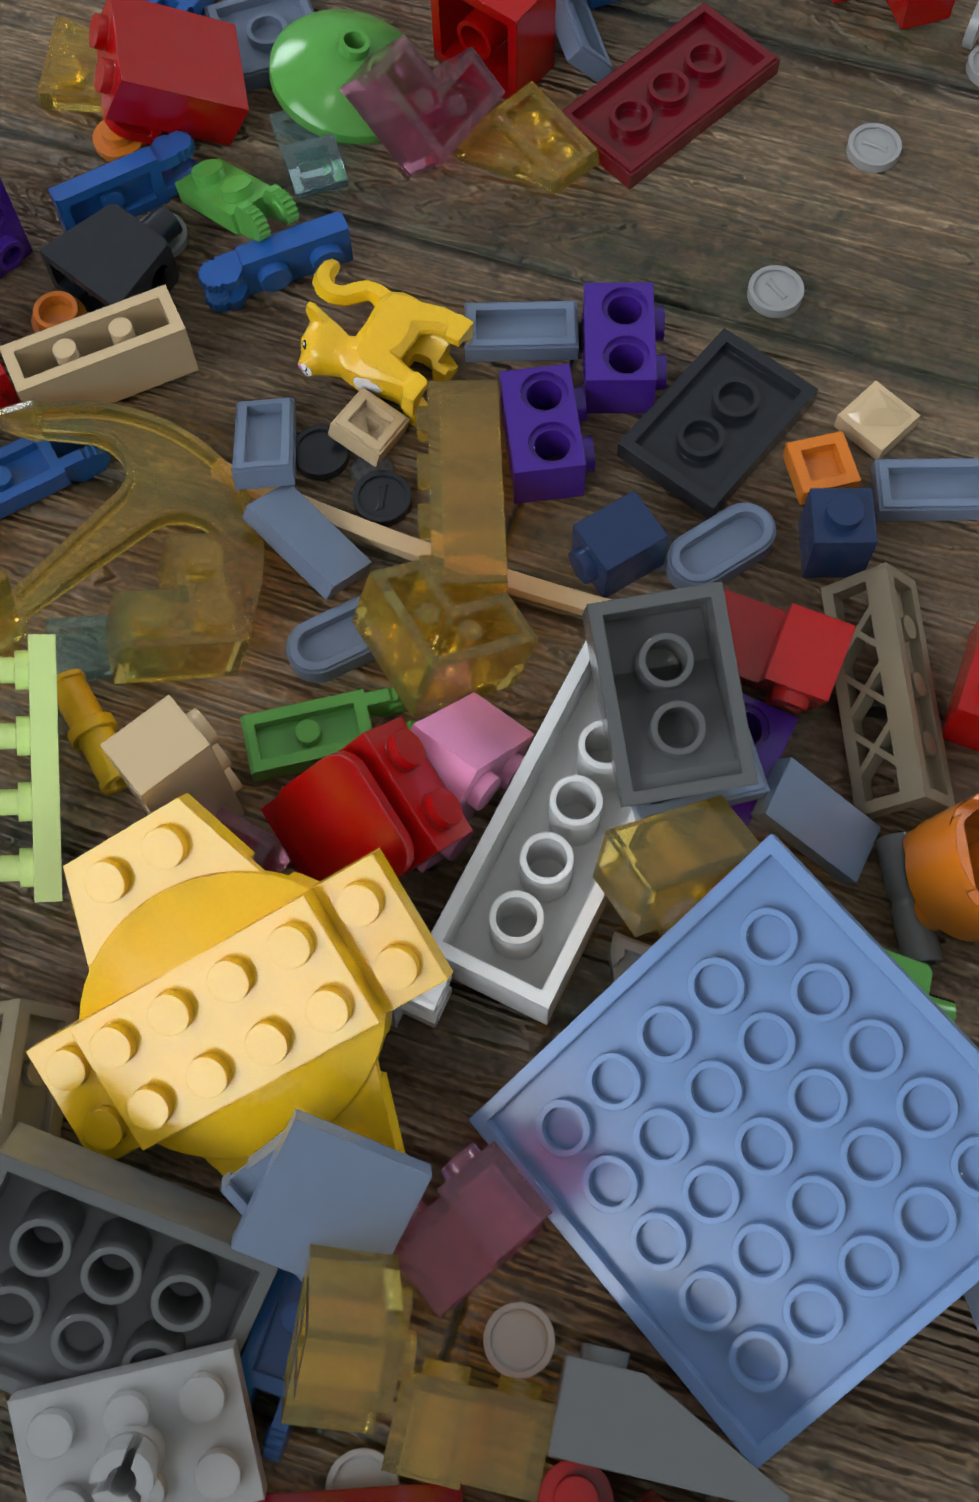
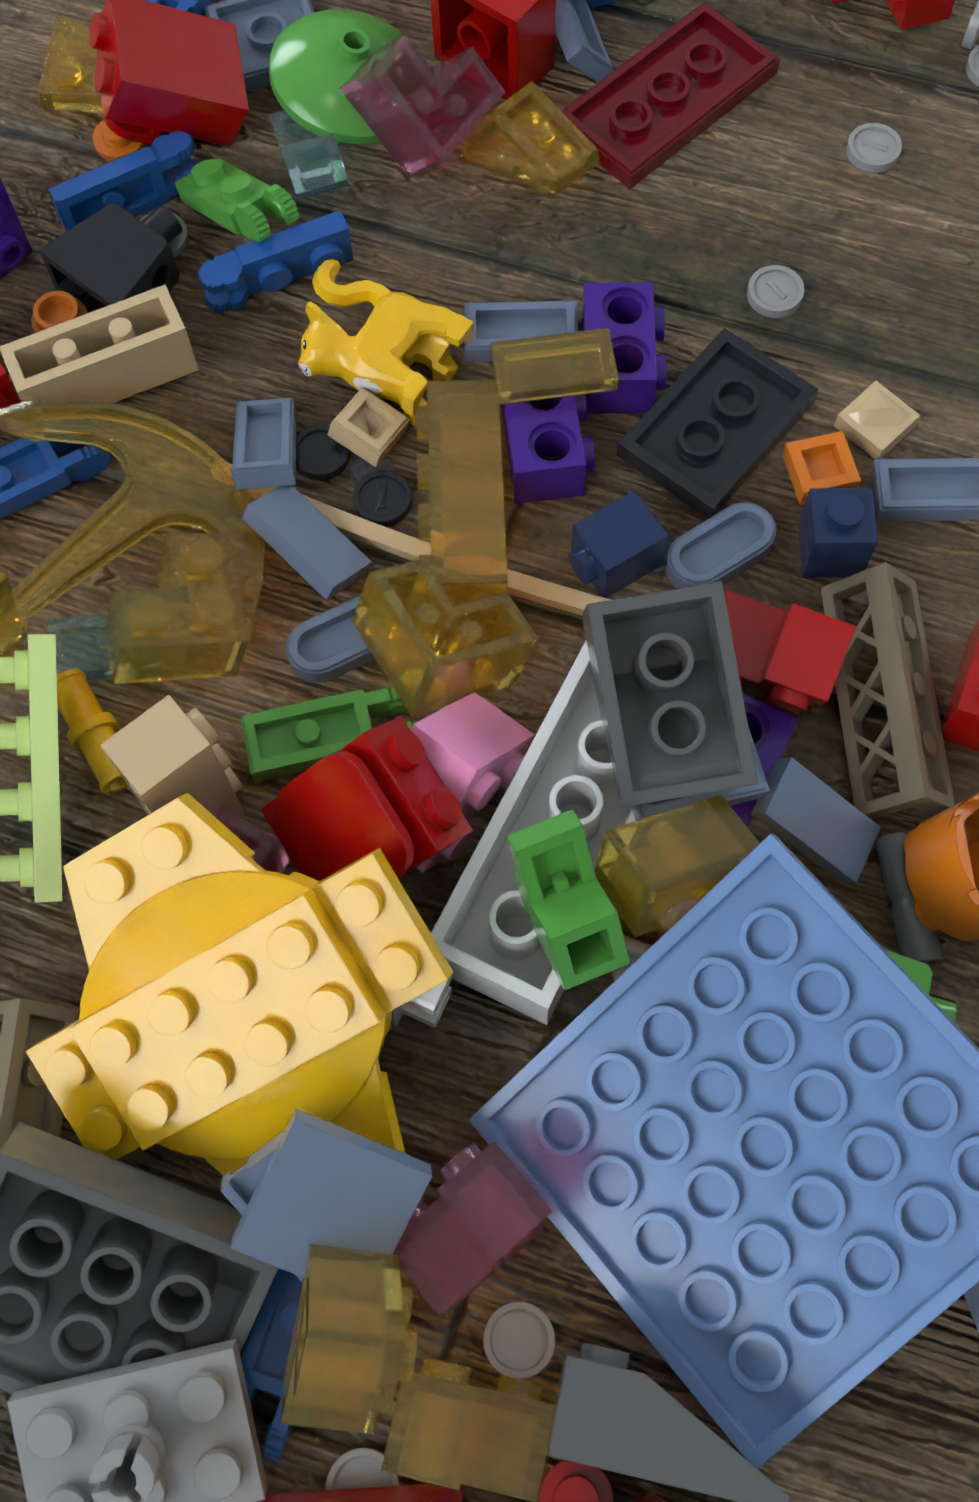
none -> clear yellow tile [491,328,618,404]
none -> bright green brick [506,809,630,990]

